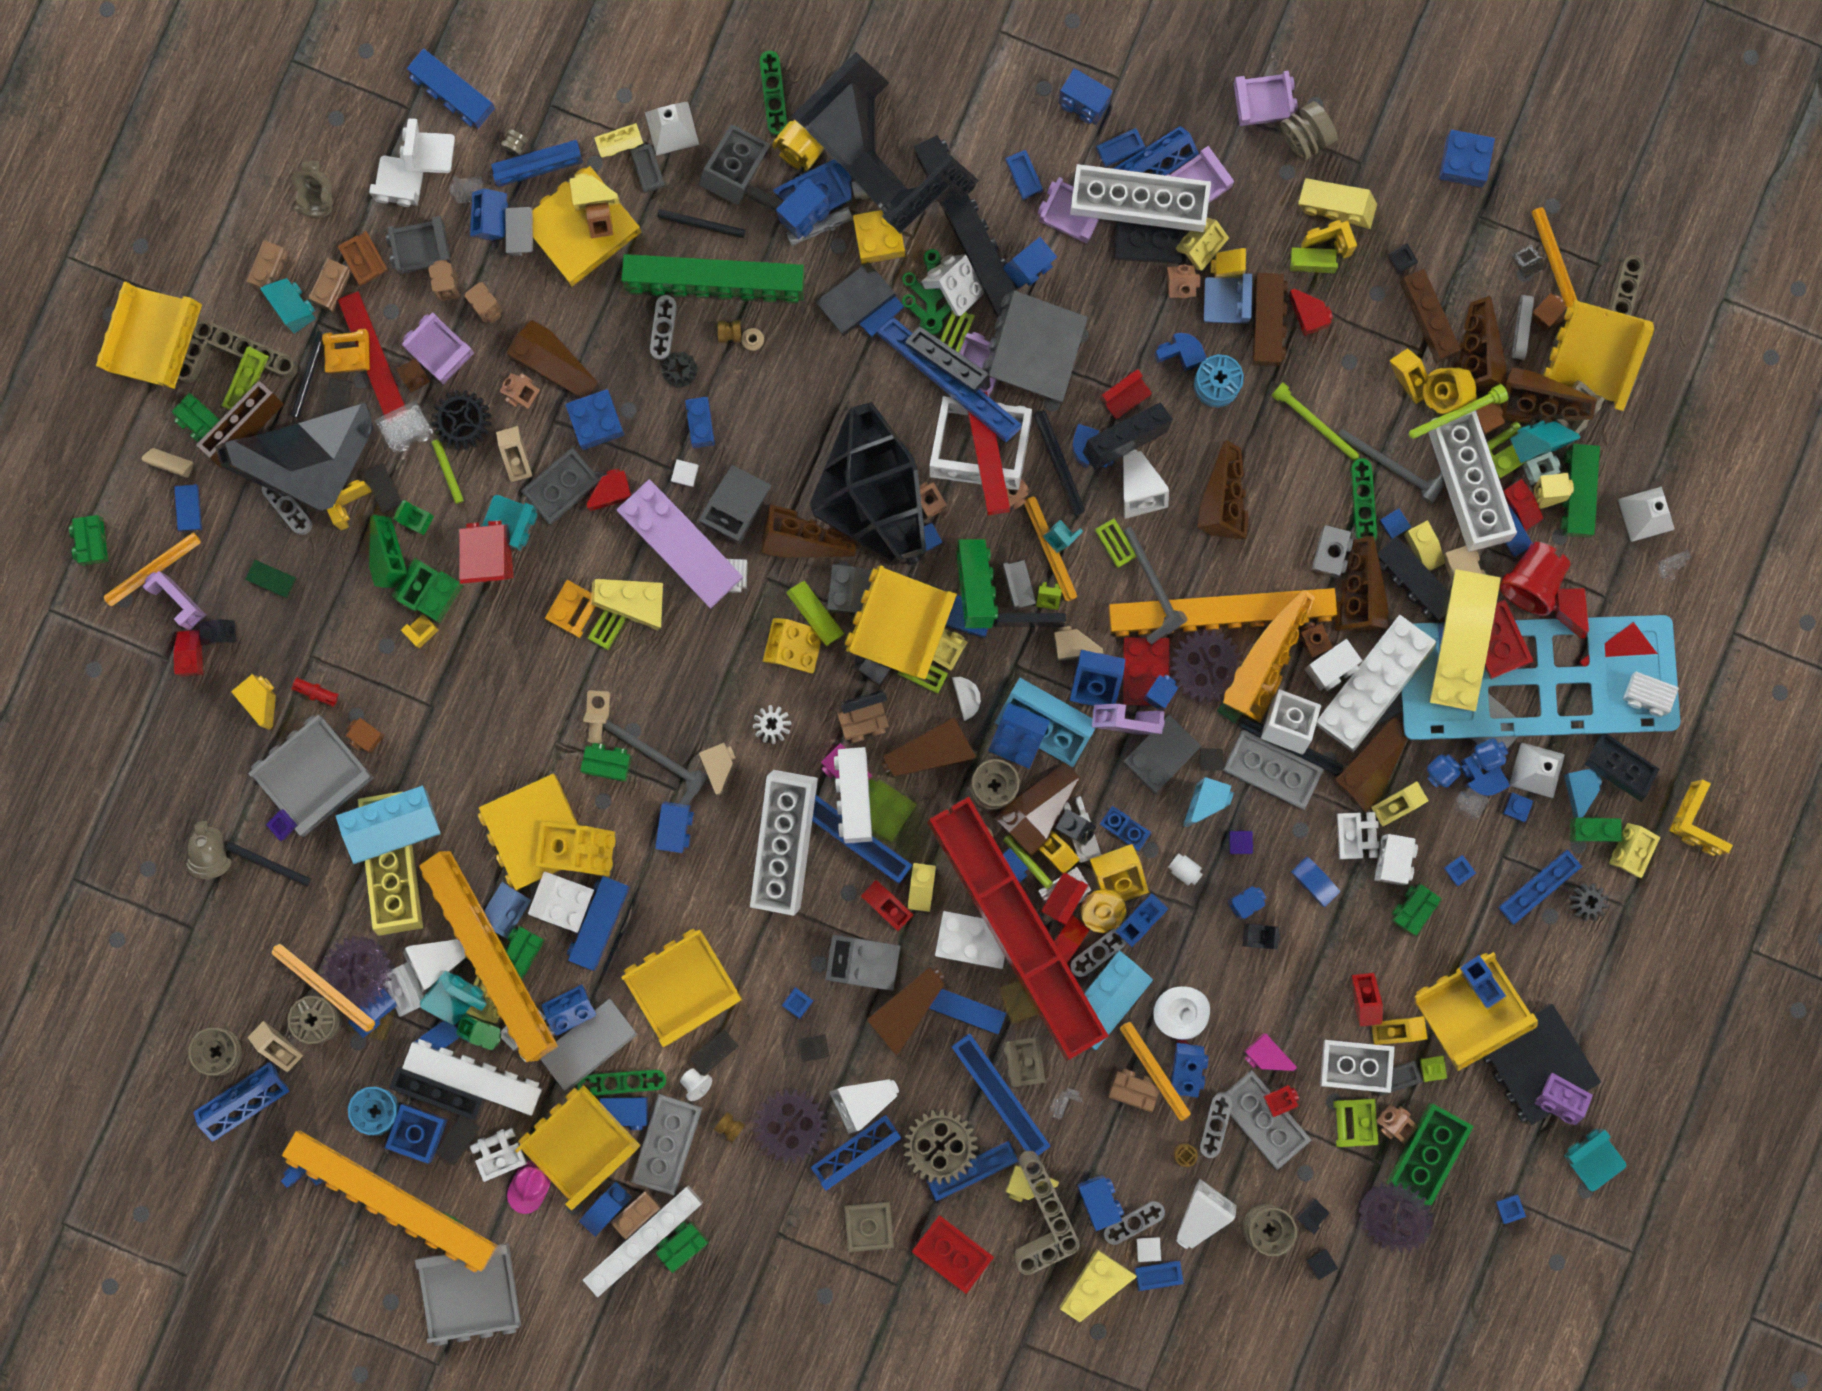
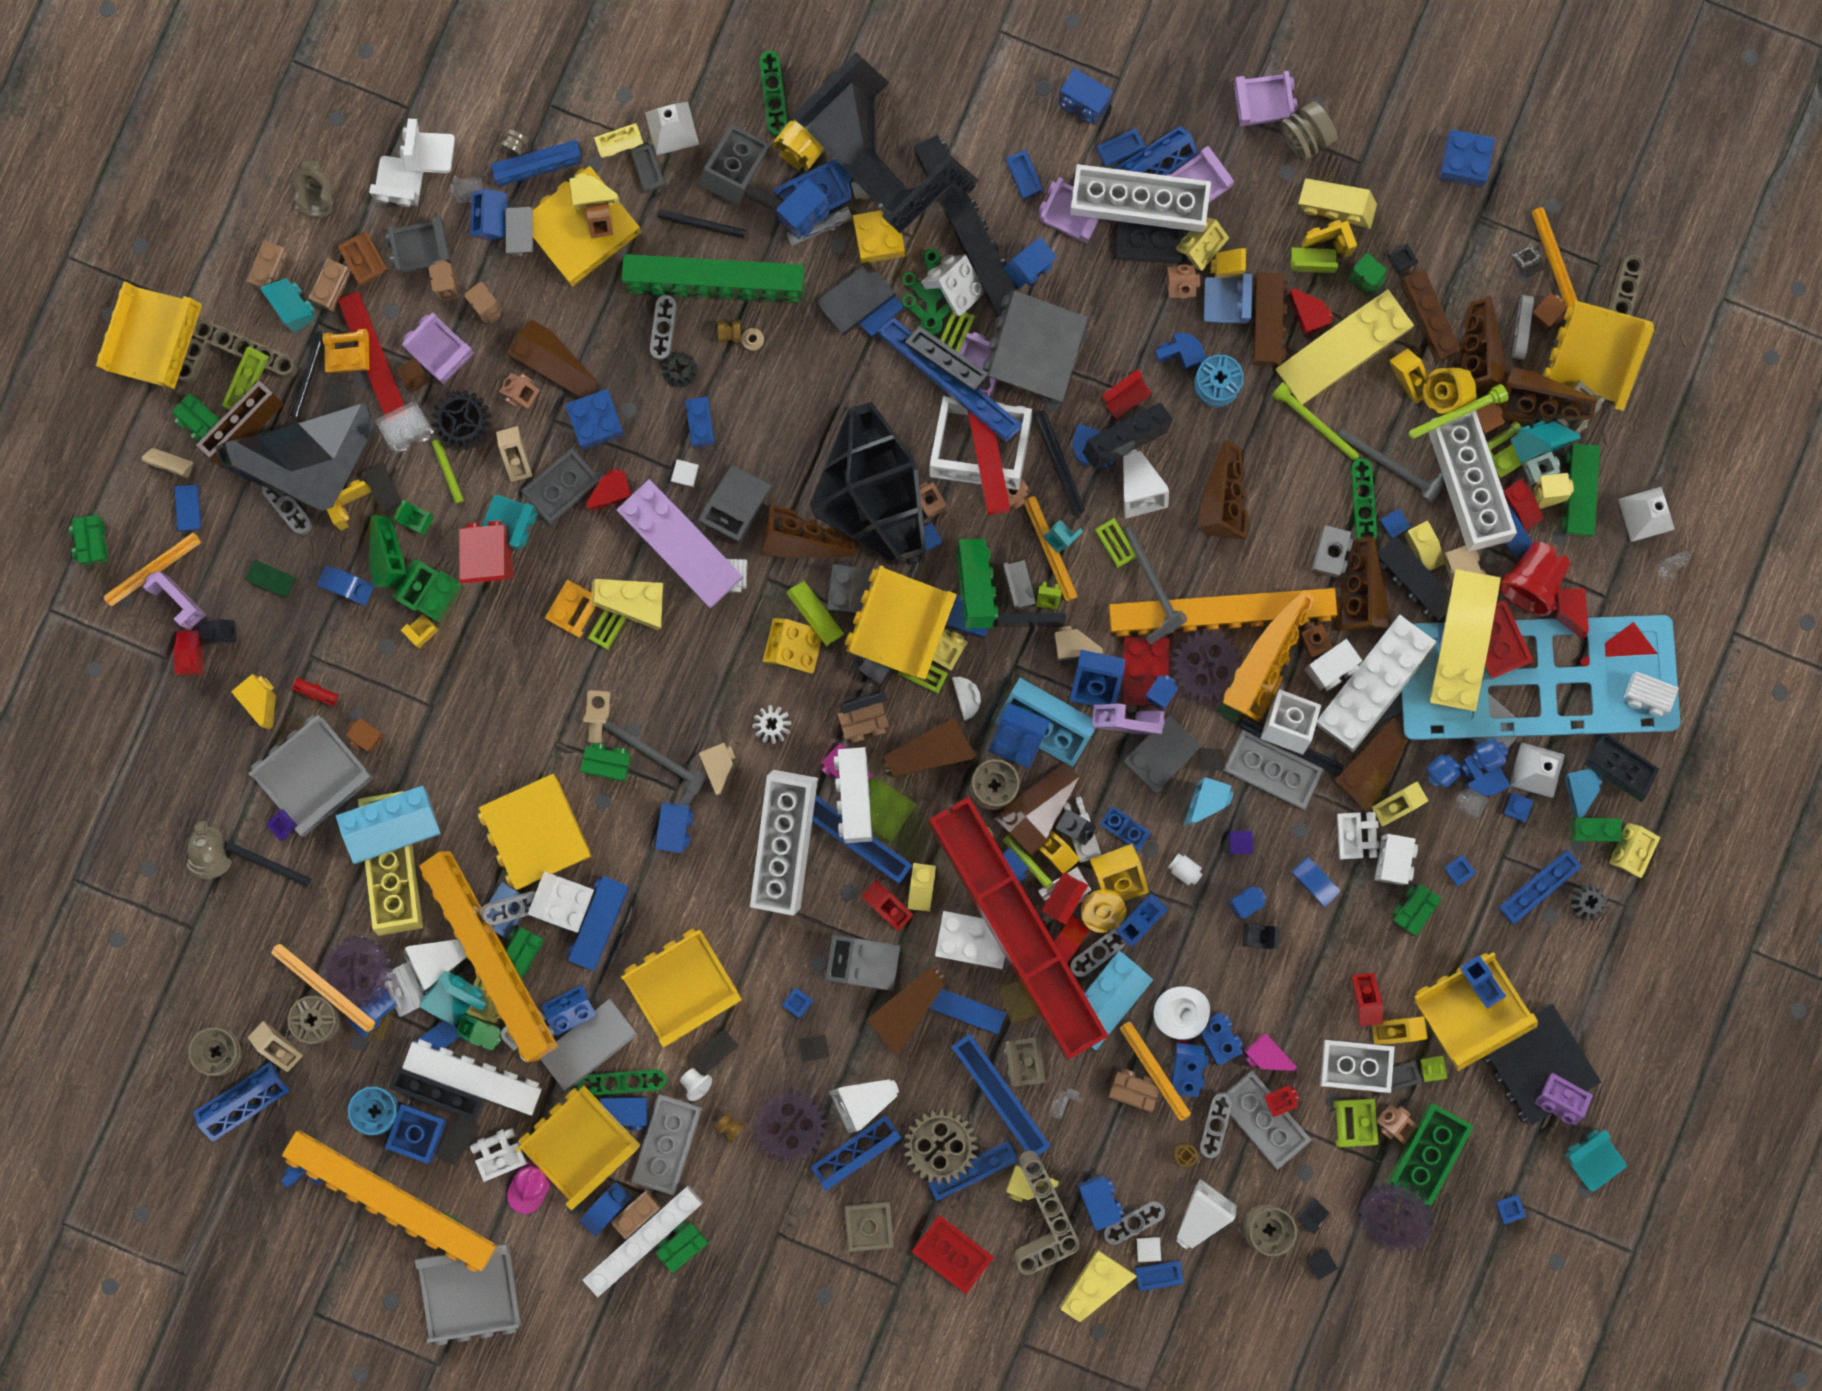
blue brick [407,48,495,129] -> none
yellow bracket [535,821,616,877] -> none
yellow bracket [1668,779,1733,856] -> none
none -> blue brick [317,565,374,606]
none -> light grey beam [480,891,536,925]
none -> blue brick [1200,1012,1243,1066]
none -> light yellow slope [1275,290,1414,405]
none -> green brick [1348,253,1386,295]

